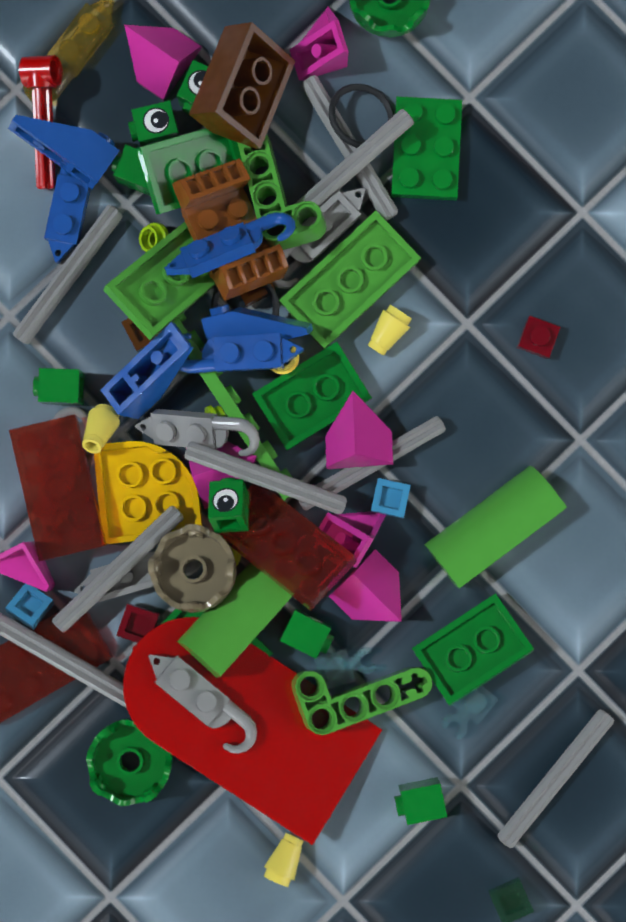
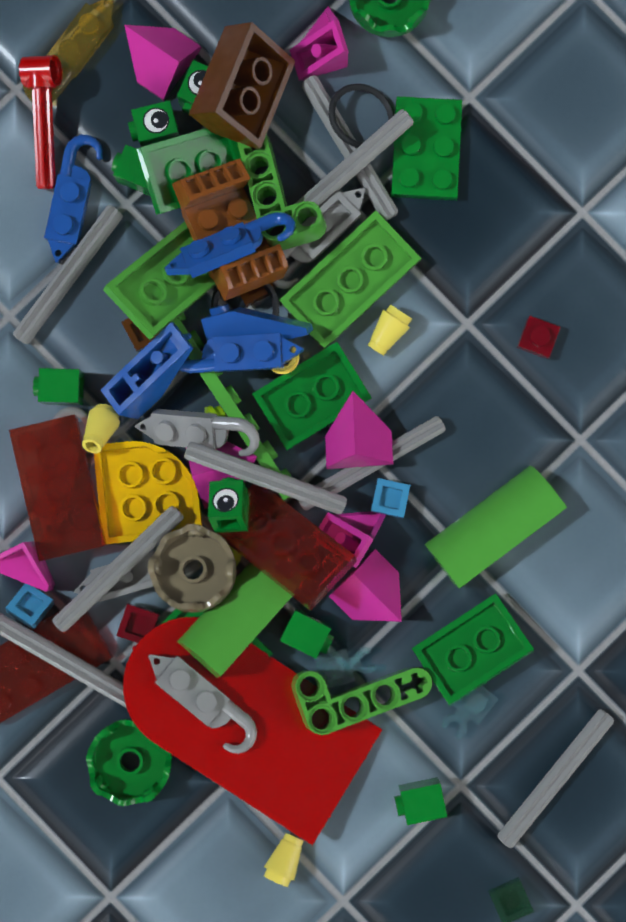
blue slope [8,115,120,189] -> none
lime plate [139,223,169,252] -> none

